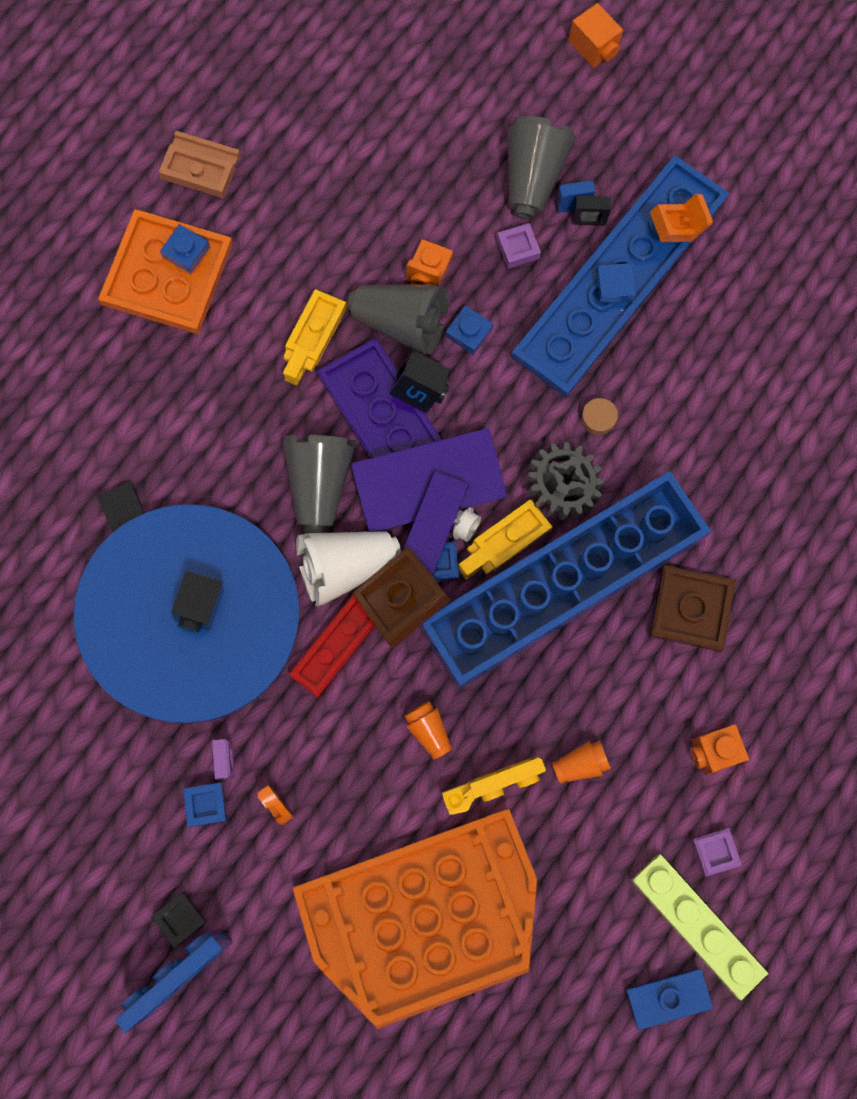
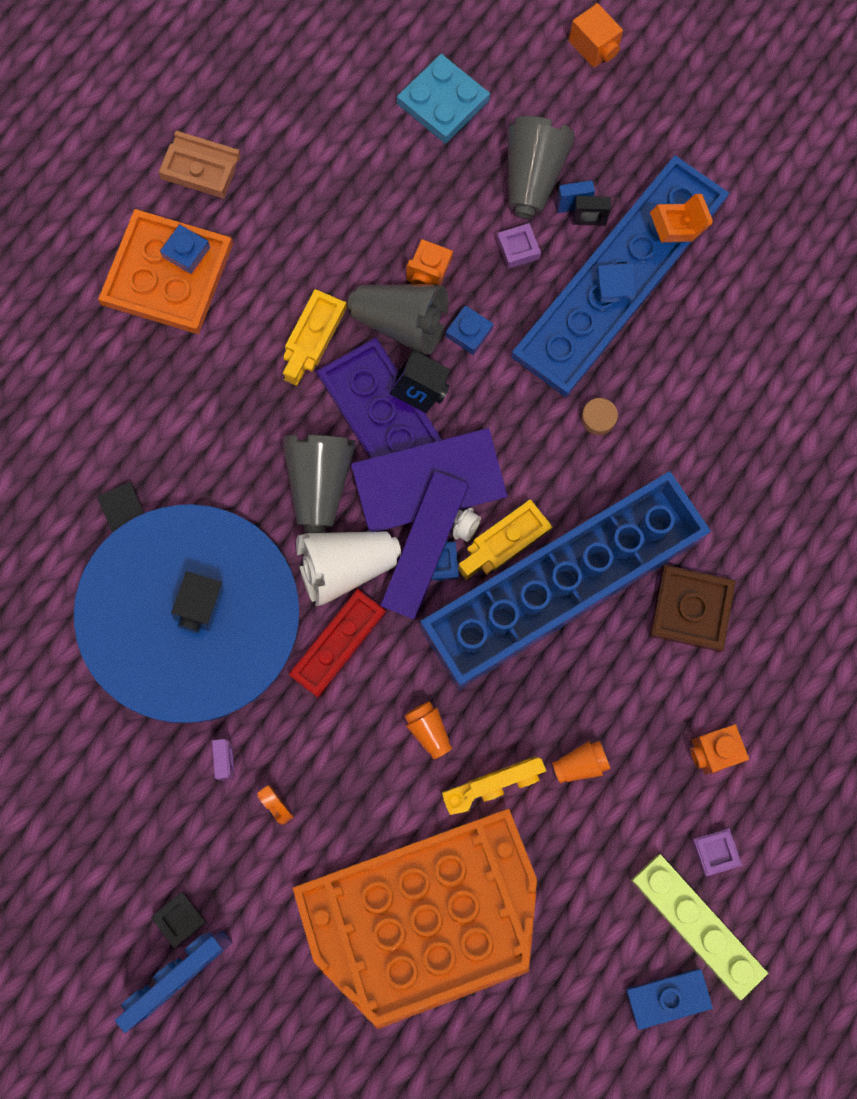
blue plate [183,783,228,827] -> none
reddish brown tile [352,546,451,648] -> none
dark grey gear [524,442,604,520] -> none
none -> dark azure plate [397,54,490,144]

